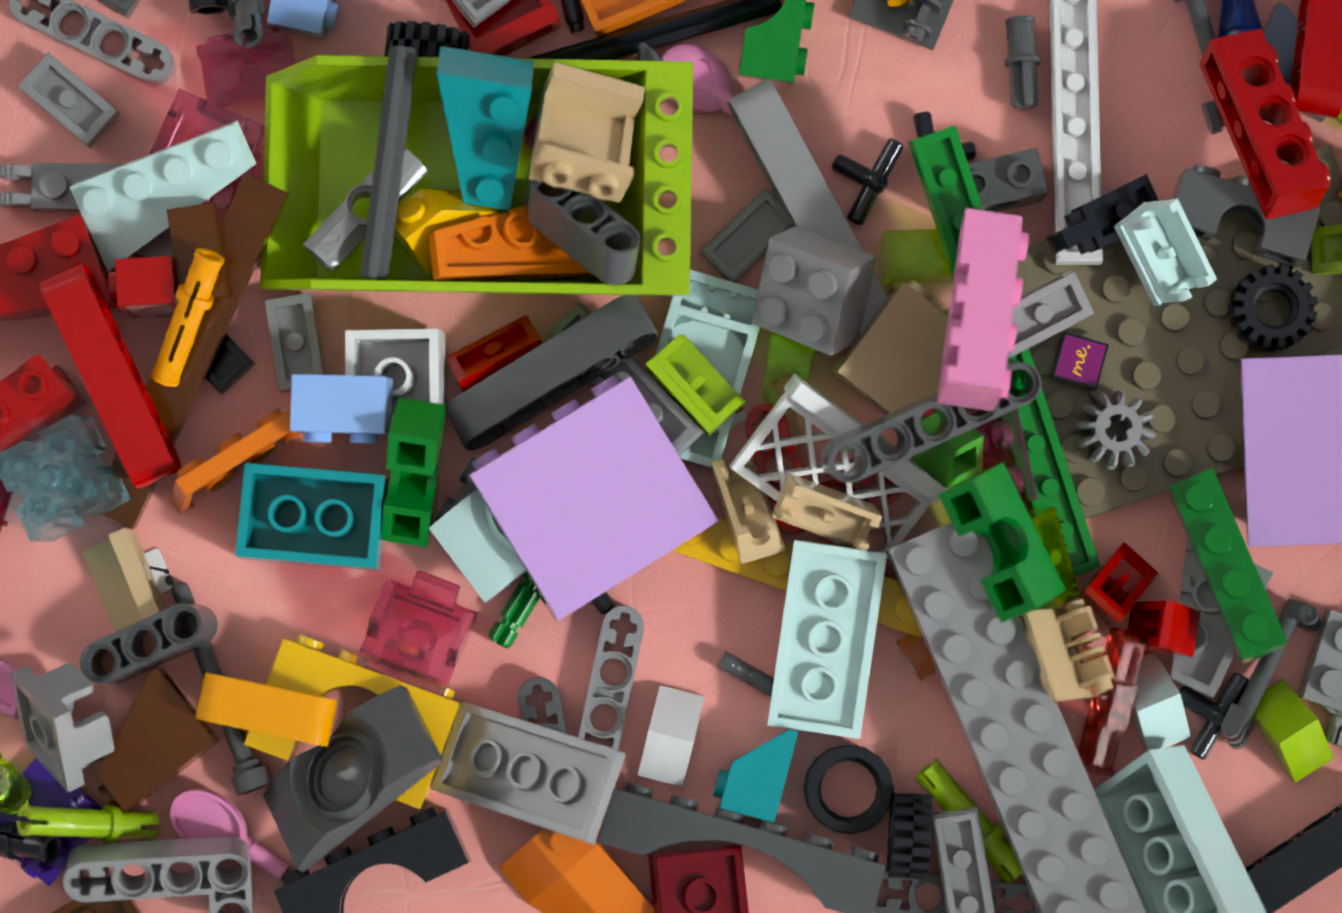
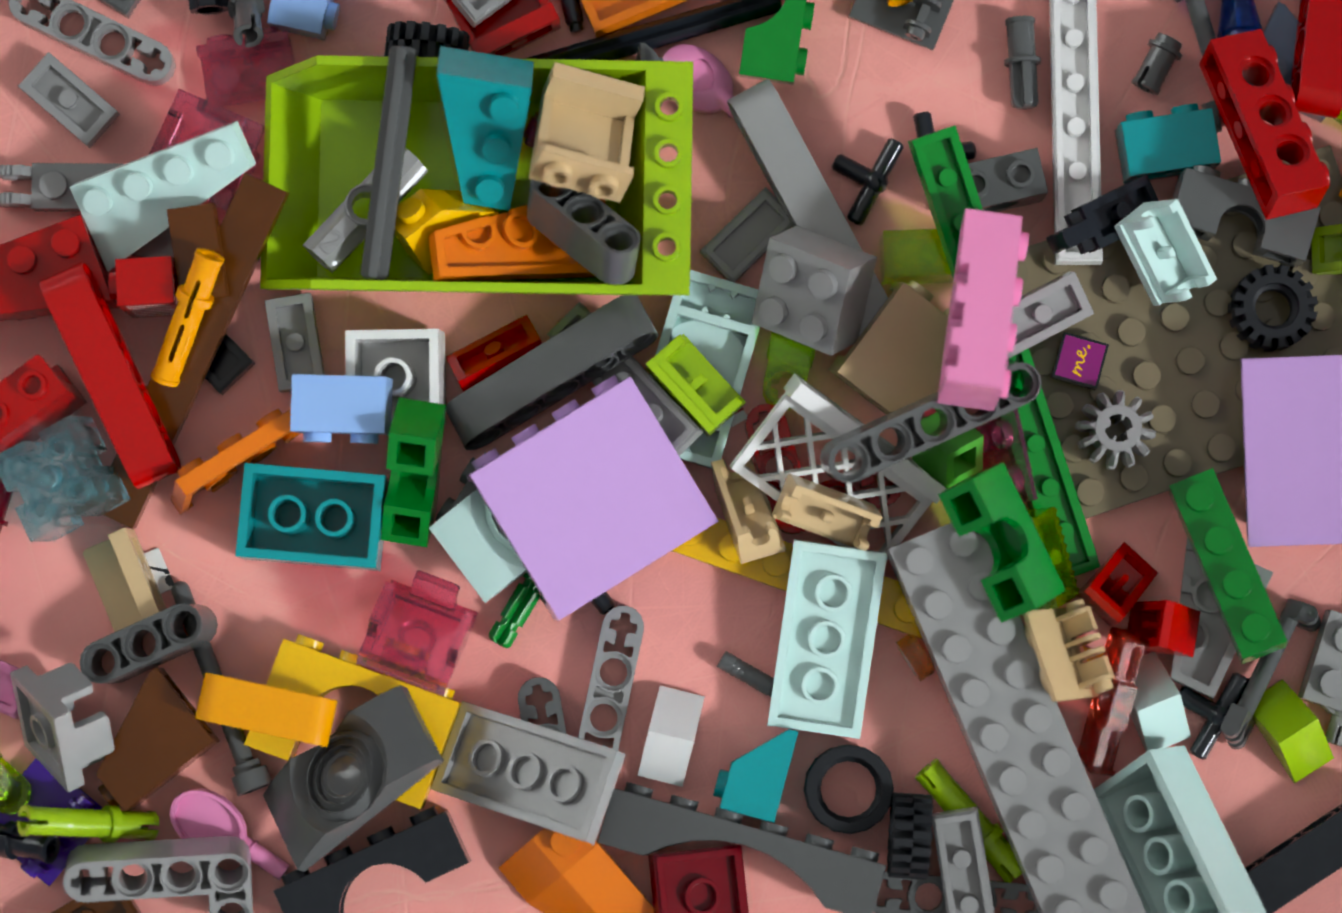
none -> teal brick [1115,104,1221,184]
none -> dark grey pin [1132,33,1182,95]

